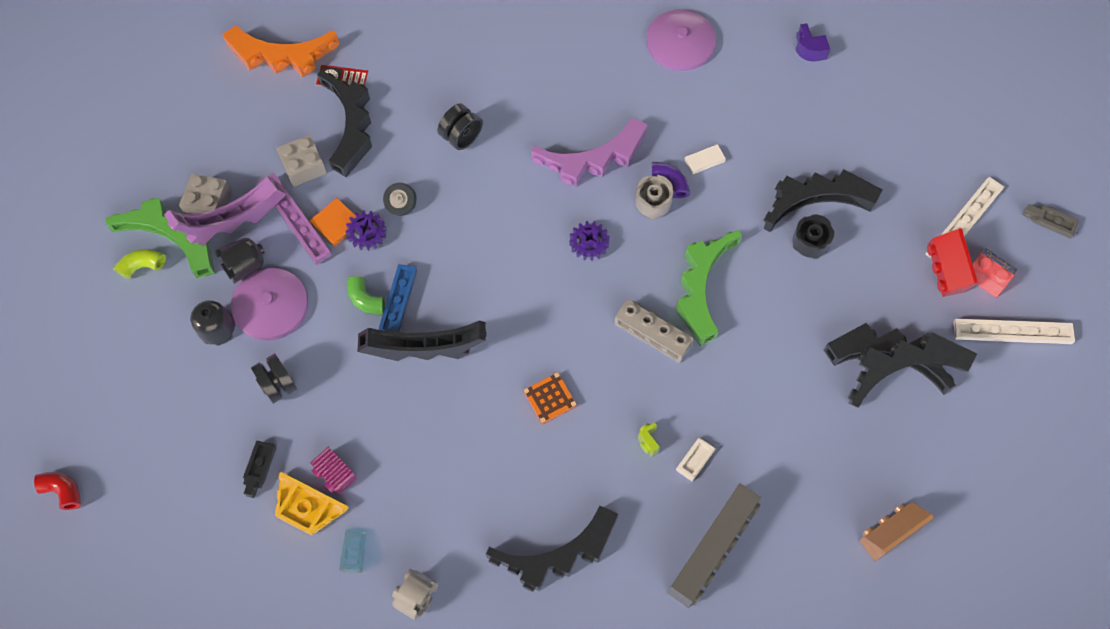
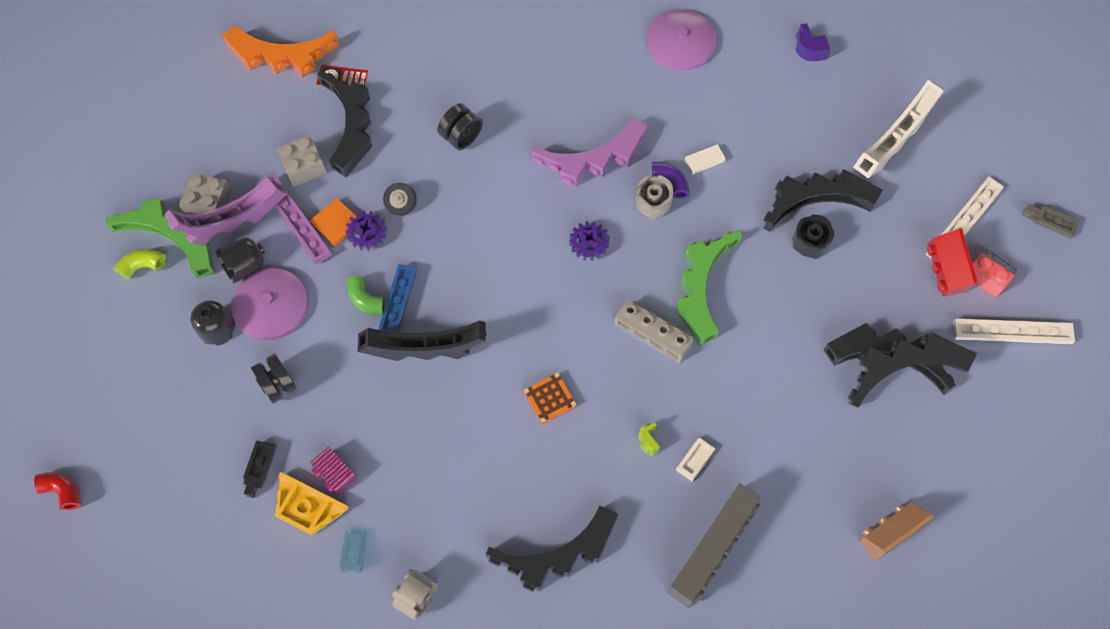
none -> white arch [854,80,945,178]

